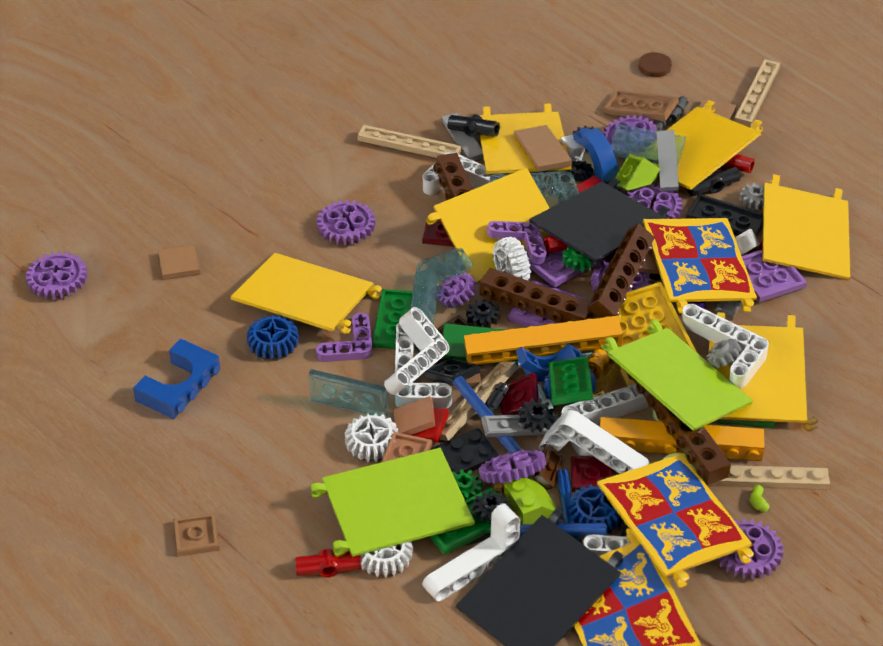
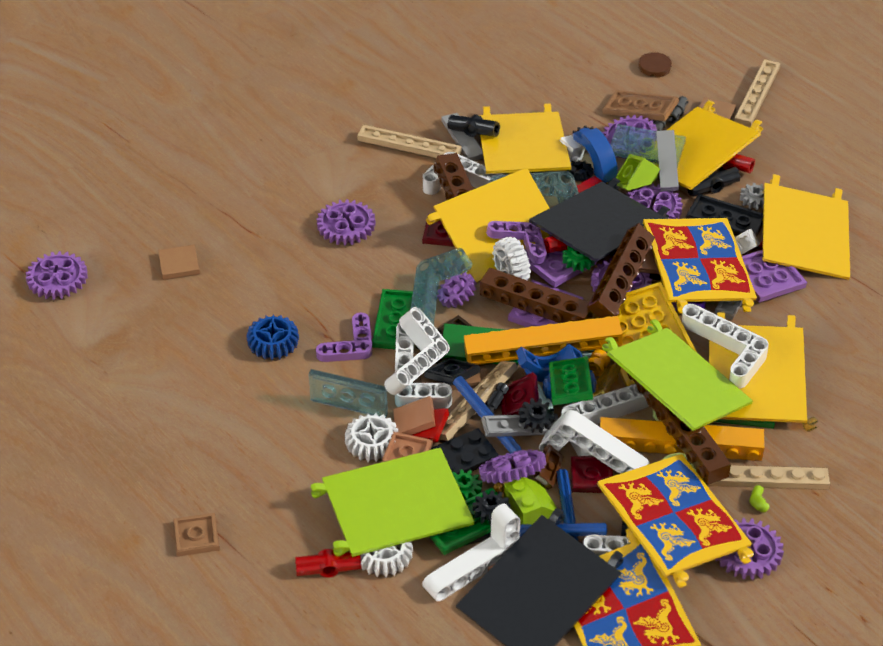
blue arch [133,338,220,419] -> none
yellow flag [231,253,382,334] -> none
black gear [466,299,500,328] -> none
medium nougat tile [514,125,572,172] -> none
blue gear [568,484,623,534] -> none
light grey gear [706,339,742,368] -> none

